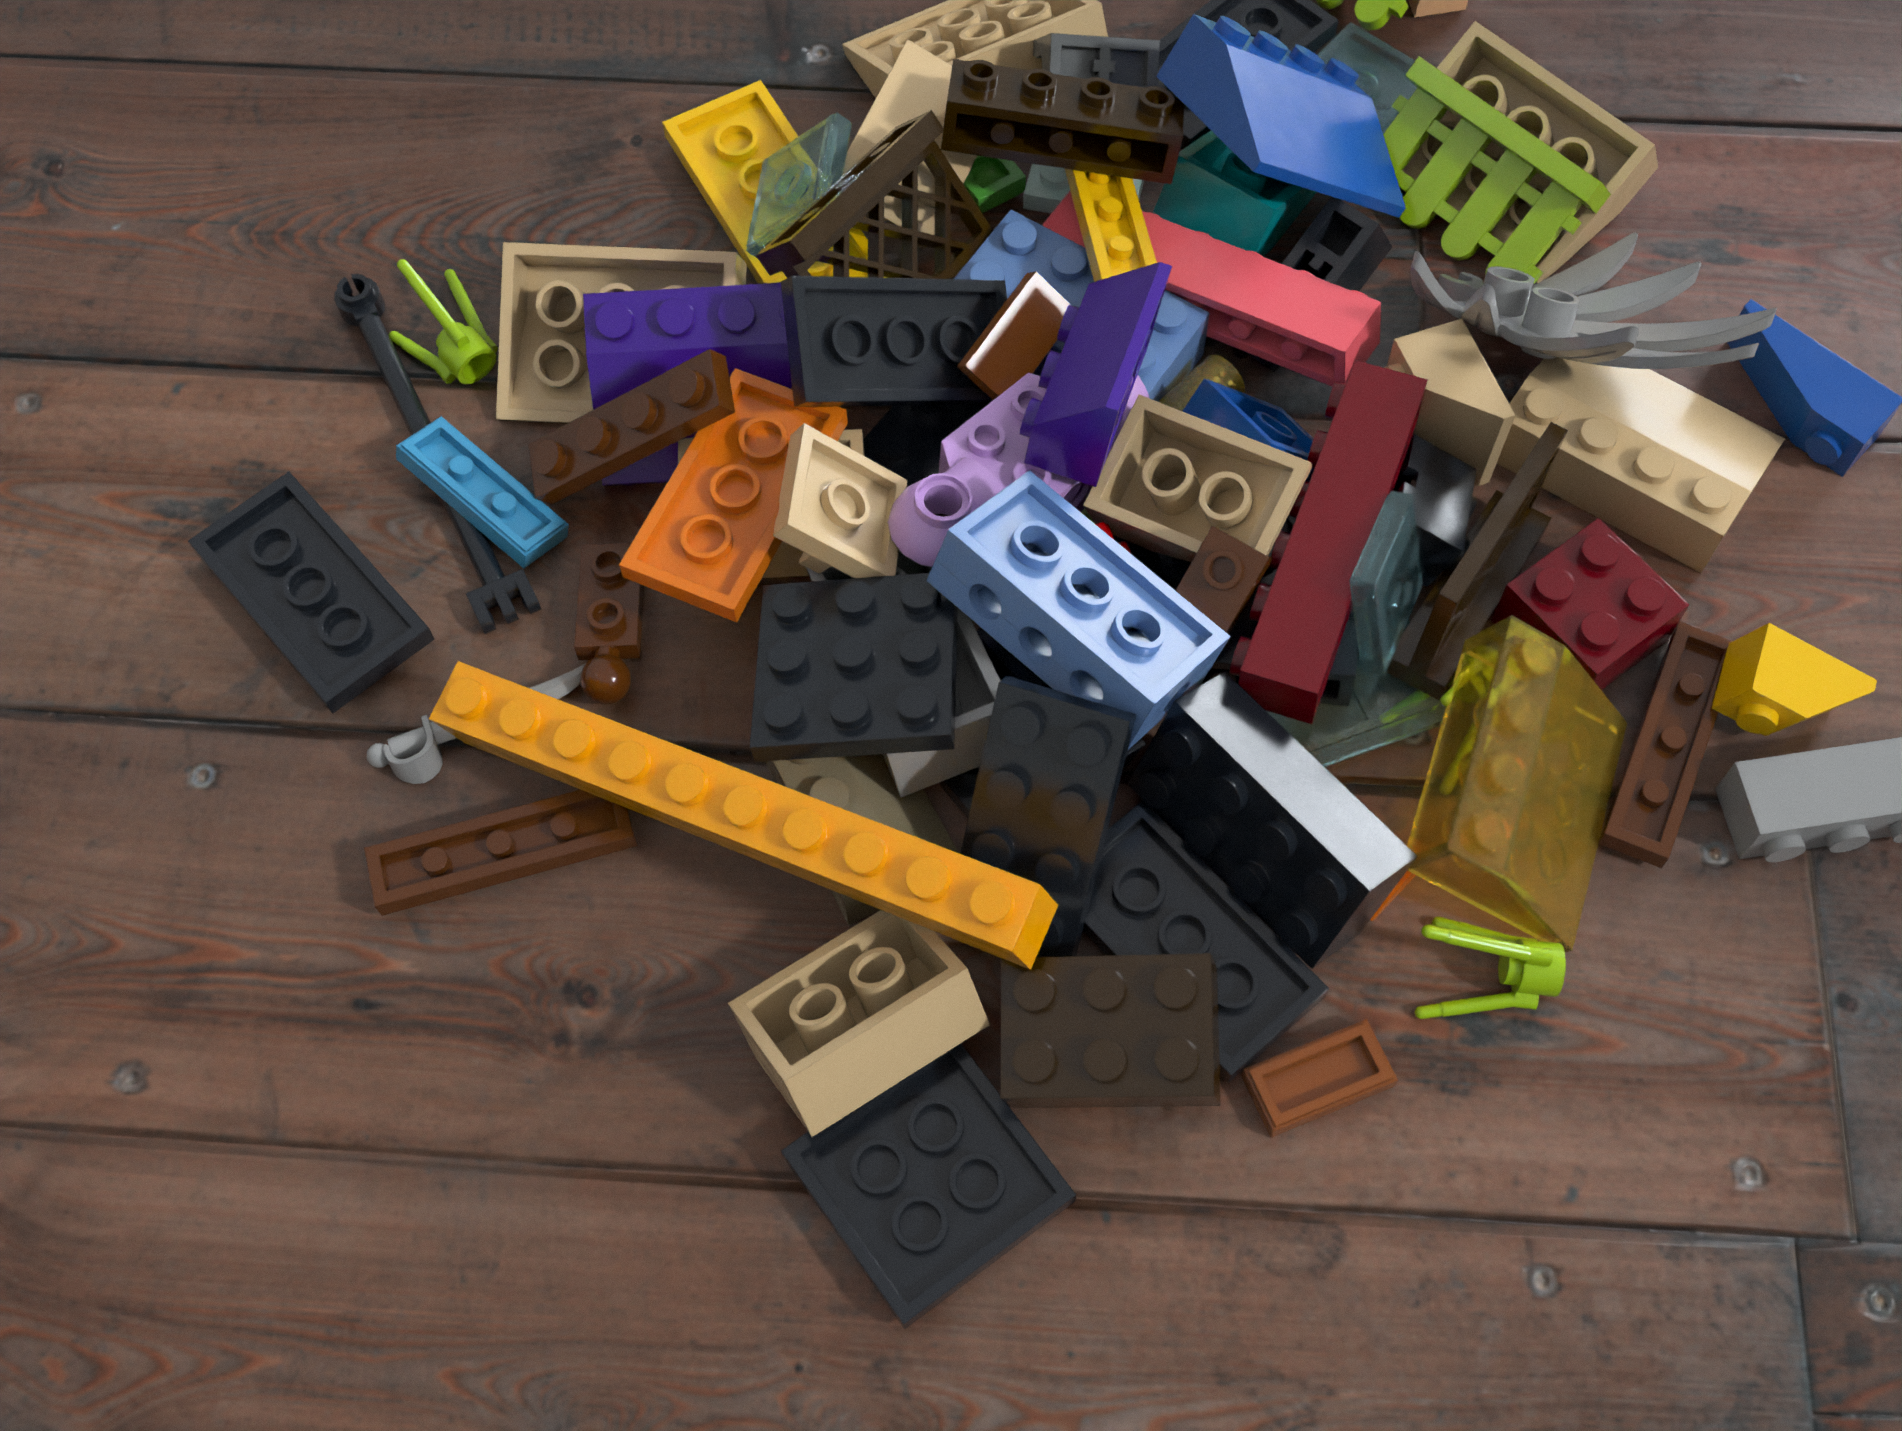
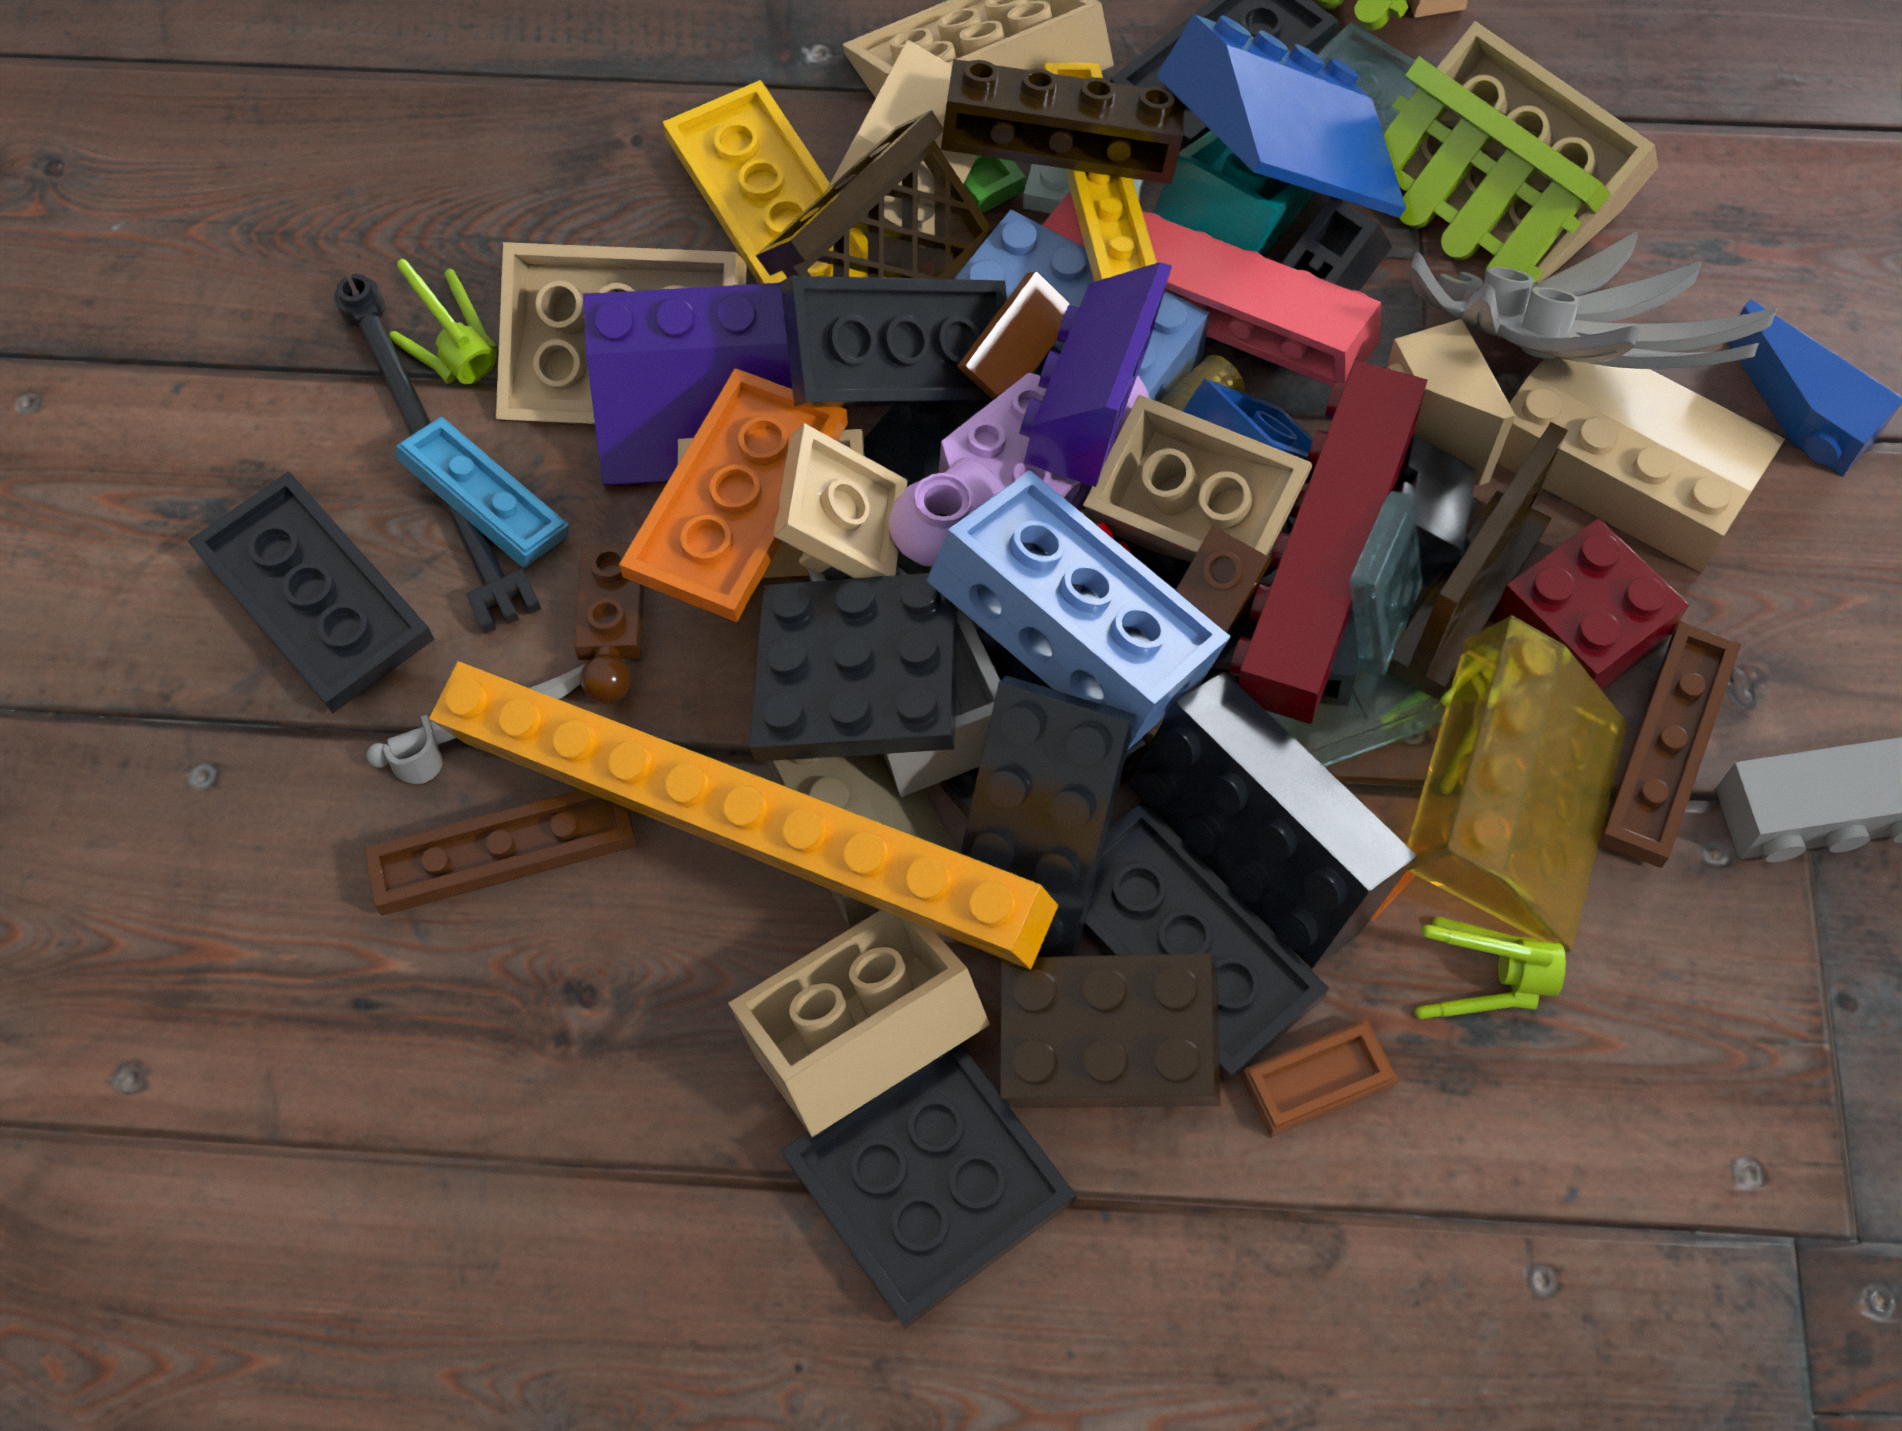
reddish brown plate [528,349,735,504] -> none
clear light blue tile [746,112,852,258] -> none
dark grey hinge [1033,33,1160,88] -> none
yellow slope [1712,623,1877,736] -> none

